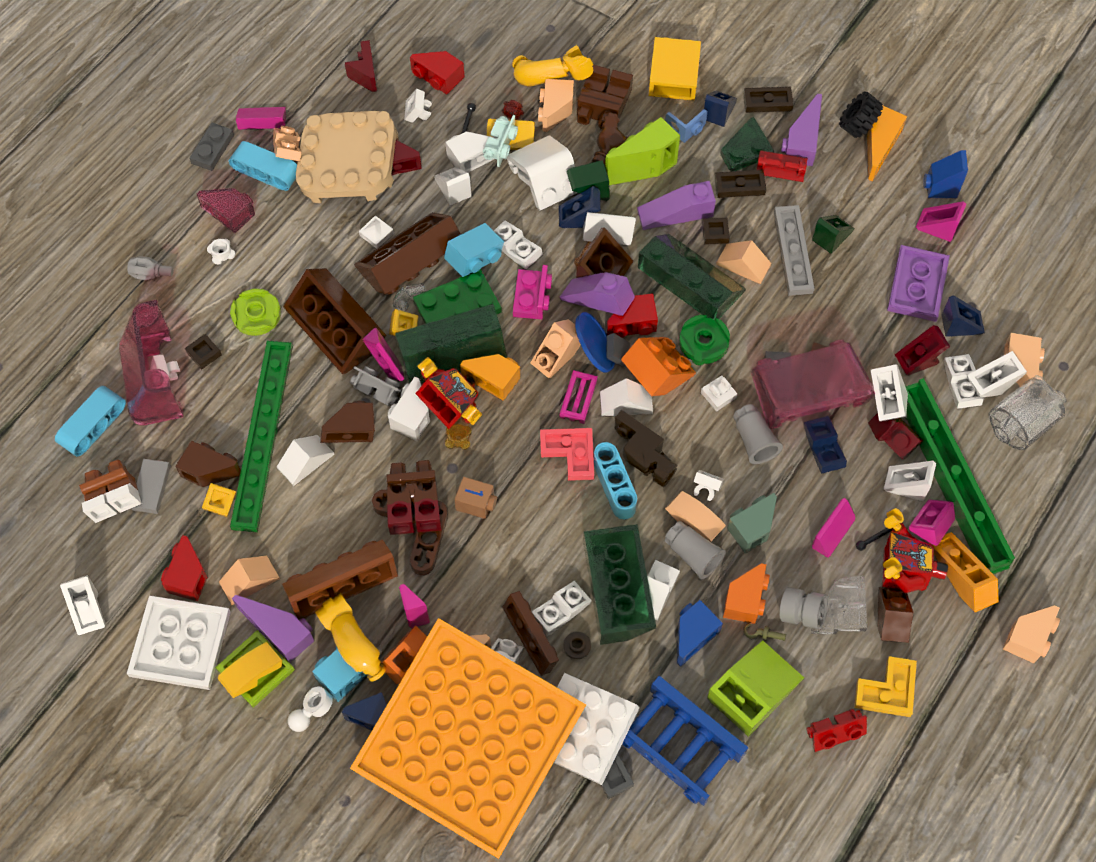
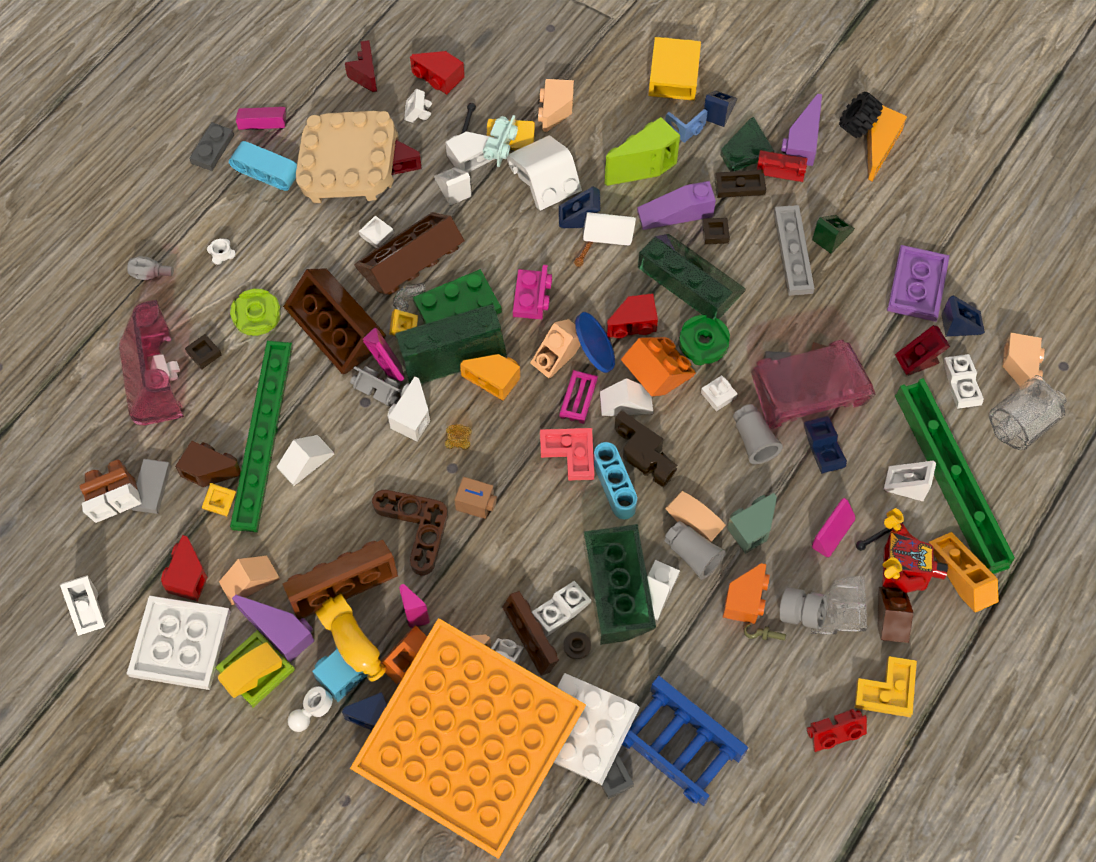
medium azure beam [55,386,126,457] -> none
clear pink slope [196,188,255,233] -> none
light nougat slope [273,126,301,161] -> none
reddish brown slope [320,400,375,443] -> none
hips [386,460,442,535] -> none
torso [415,357,482,429] -> none
medium azure brick [444,223,504,277] -> none
white slope [494,221,543,269] -> none
clear red plate [502,99,524,120] -> none
yellow piece [512,45,594,87] -> none
medium lavender slope [560,272,635,316] -> none
dark green slope [566,160,610,202] -> none
reddish brown slope [576,227,633,278] -> none
reddish brown hips [577,65,633,129] -> none
reddish brown animal [592,113,628,166] -> none
dark grey tile [607,333,630,367] -> none
blue slope [677,600,723,667] -> none
white tile [694,470,724,501] -> none
lime slope [707,640,804,737] -> none
light nougat slope [716,240,771,284] -> none
dark brown plate [744,87,794,113] -> none
dark red slope [868,413,923,459] -> none
white slope [871,364,908,421] -> none
dark pink slope [909,499,955,546] -> none
dark pink slope [916,201,966,242] -> none
blue slope [923,150,968,198] -> none
white slope [967,351,1027,398] -> none
light nougat slope [1003,605,1060,663] -> none

